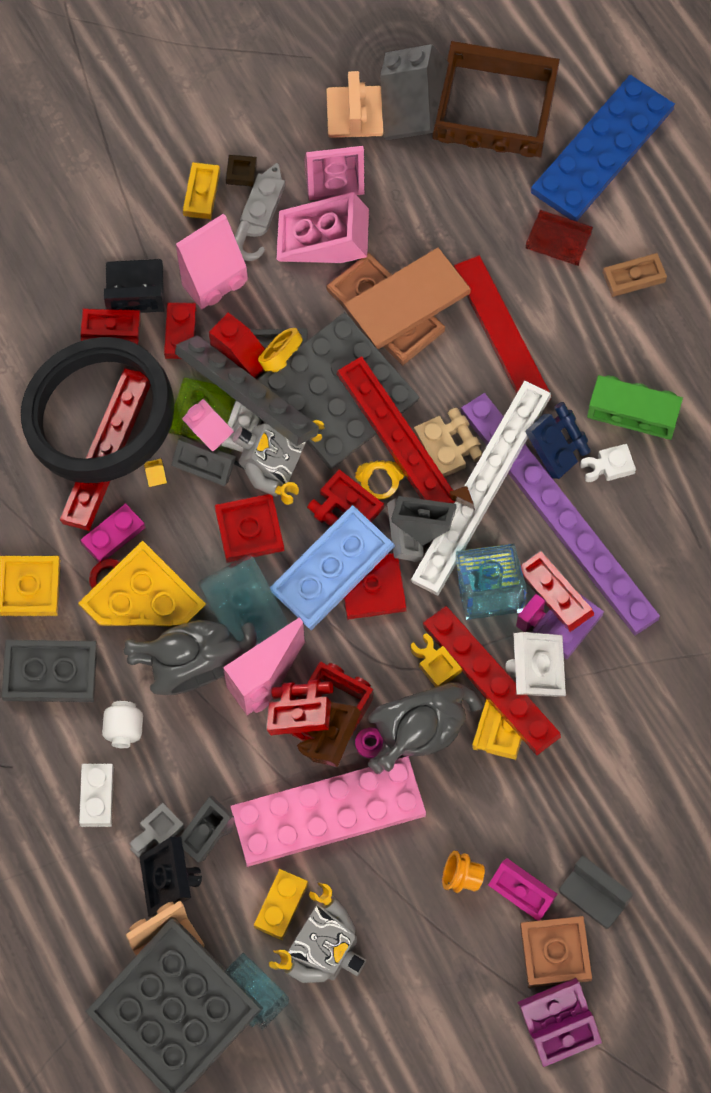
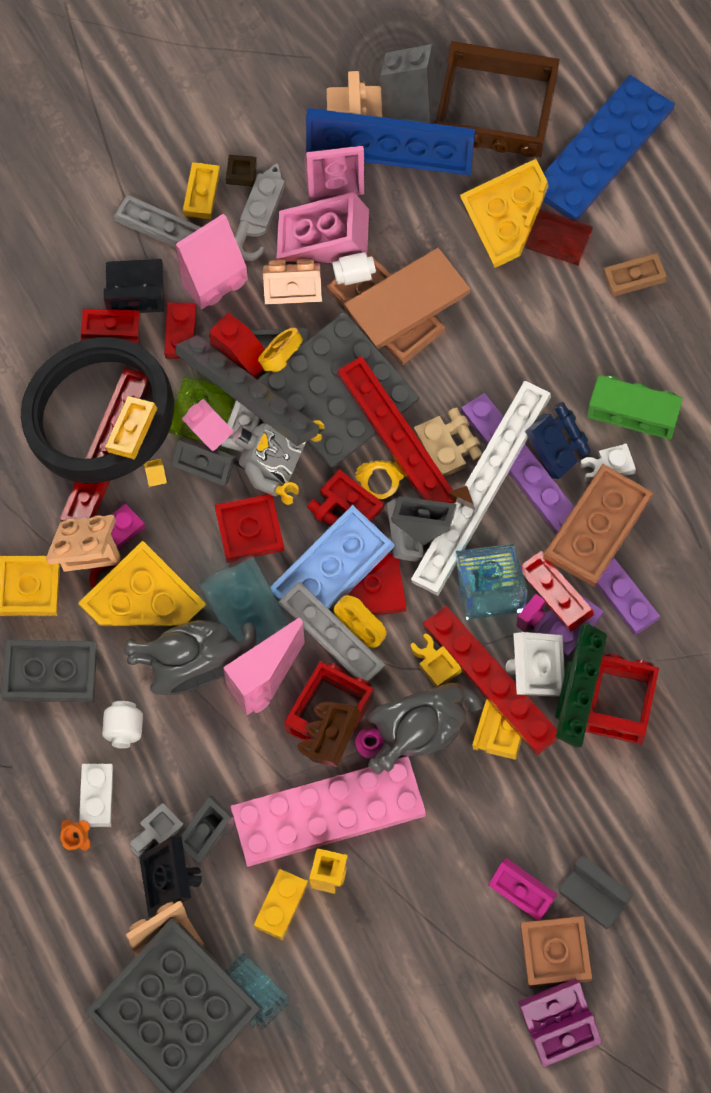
red plate [266,679,333,736] -> none
light grey torso [269,882,367,983] -> none
light orange piece [442,850,485,893] -> none
red tile [454,255,552,401] -> none
none -> light nougat bracket [46,515,121,572]
none -> orange plate [60,819,91,851]
none -> yellow plate [105,396,157,459]
none -> light grey tile [114,194,202,248]
none -> light nougat bracket [263,258,322,304]
none -> light grey tile [278,581,386,682]
none -> blue plate [306,108,475,176]
none -> yellow brick [309,848,348,894]
none -> white brick [332,252,376,286]
none -> yellow plate [334,595,387,648]
none -> yellow plate [460,159,549,268]
none -> nougat tile [543,464,654,588]
none -> dark green bracket [555,623,607,748]
none -> red window [585,653,659,745]

